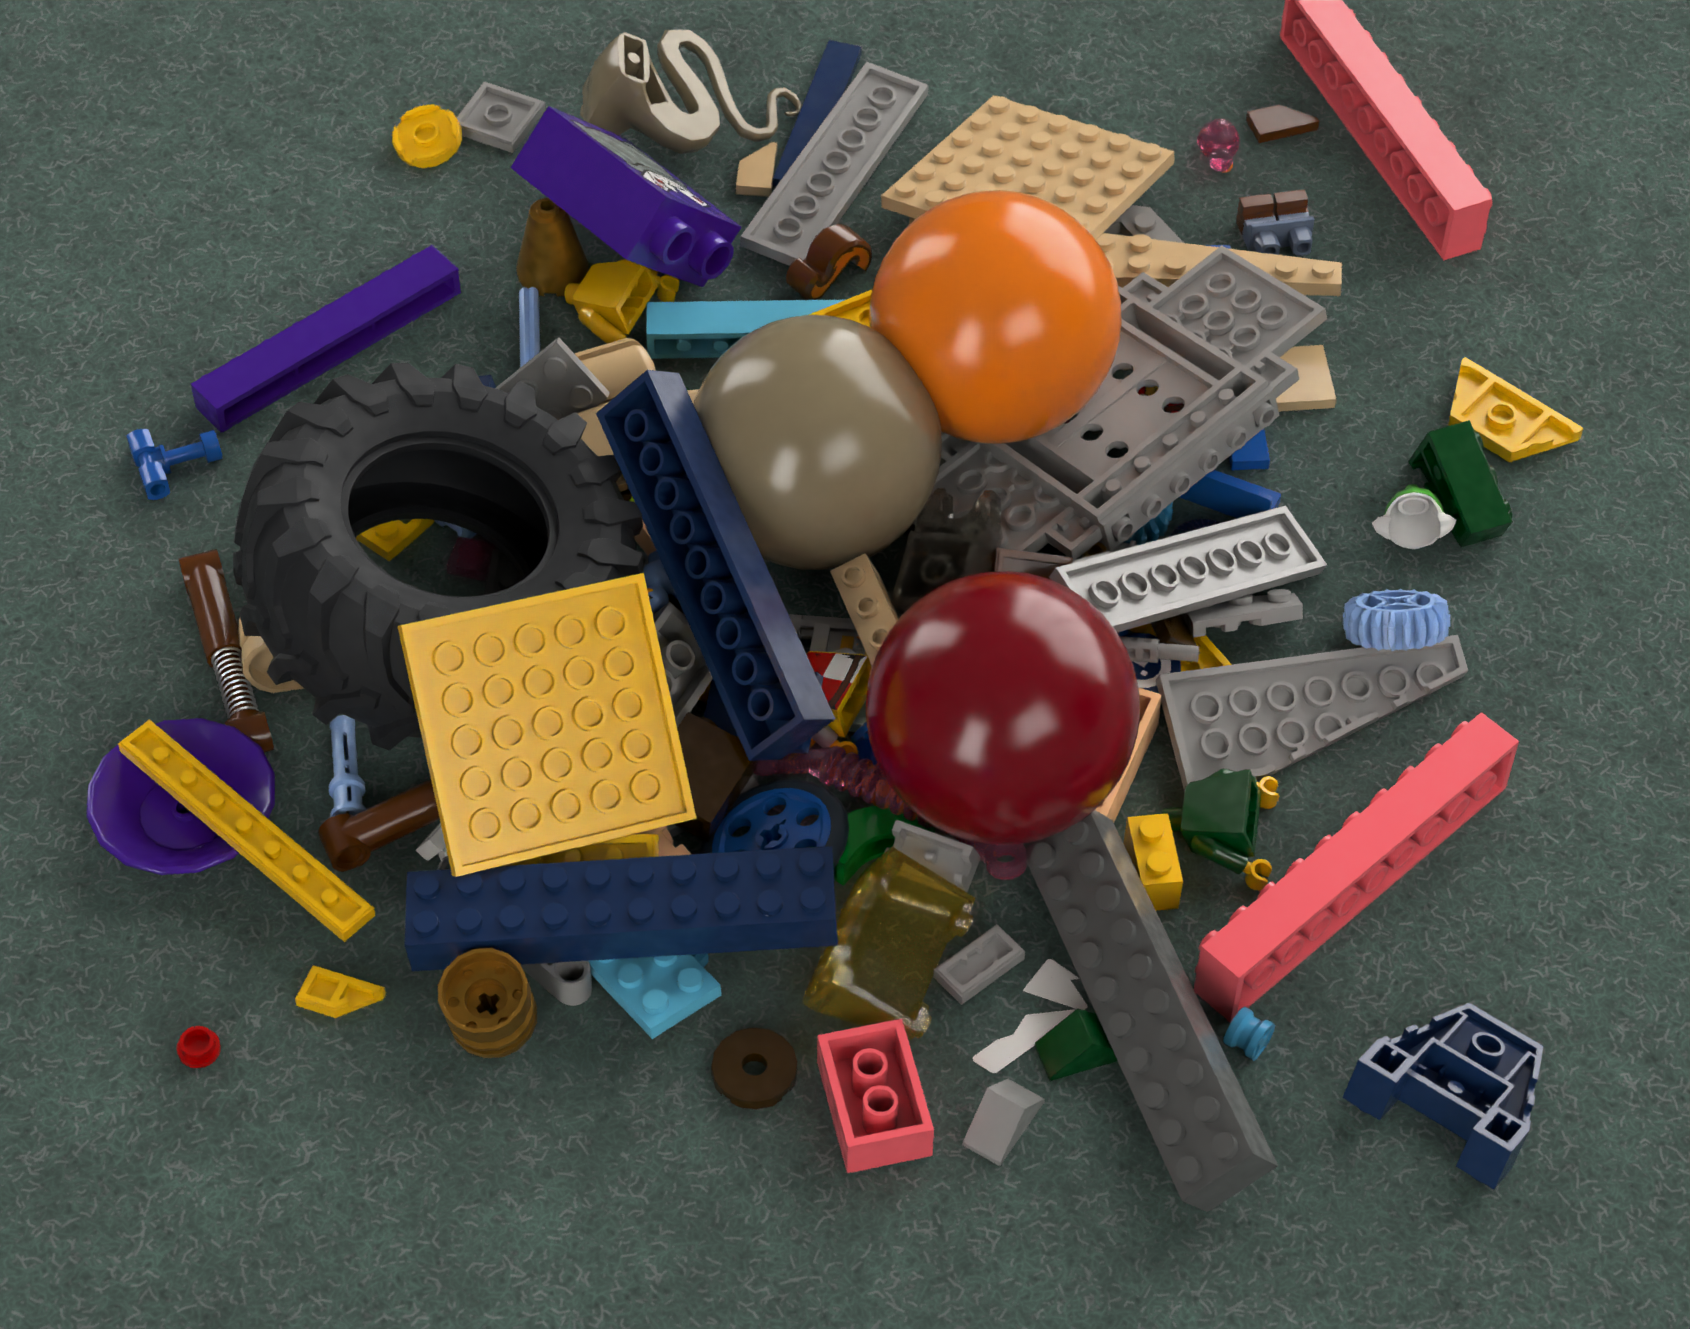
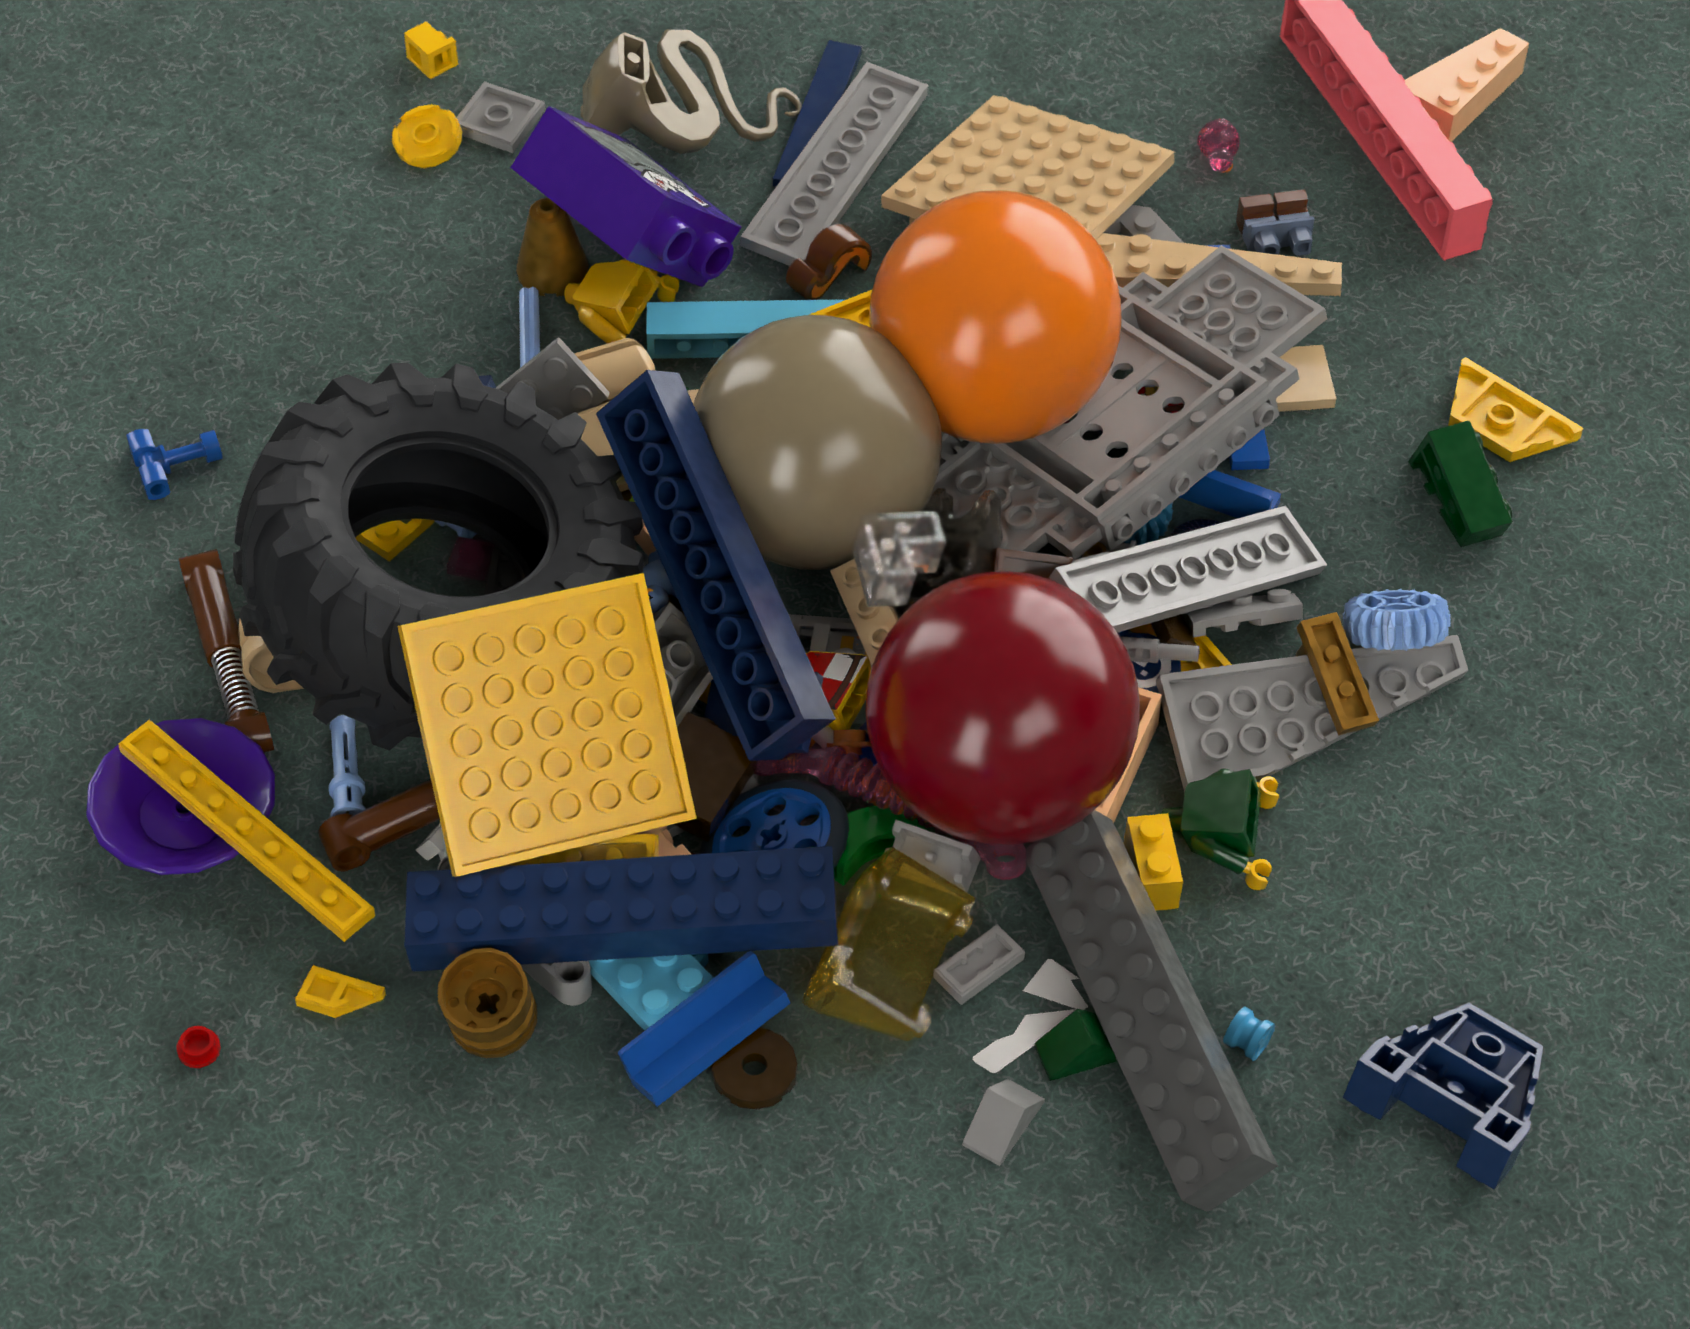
dark purple brick [191,245,461,433] -> none
tan tile [736,142,777,197] -> none
coral brick [817,1019,934,1173] -> none
coral brick [1194,712,1519,1023] -> none
tile [1246,105,1320,143] -> none
white hat [1372,484,1456,550] -> none
none -> yellow brick [404,21,458,79]
none -> blue panel [618,951,790,1107]
none -> dark orange plate [826,730,871,756]
none -> clear brick [852,511,946,607]
none -> pearl gold piece [1296,612,1379,735]
none -> light nougat wedge [1405,28,1529,142]

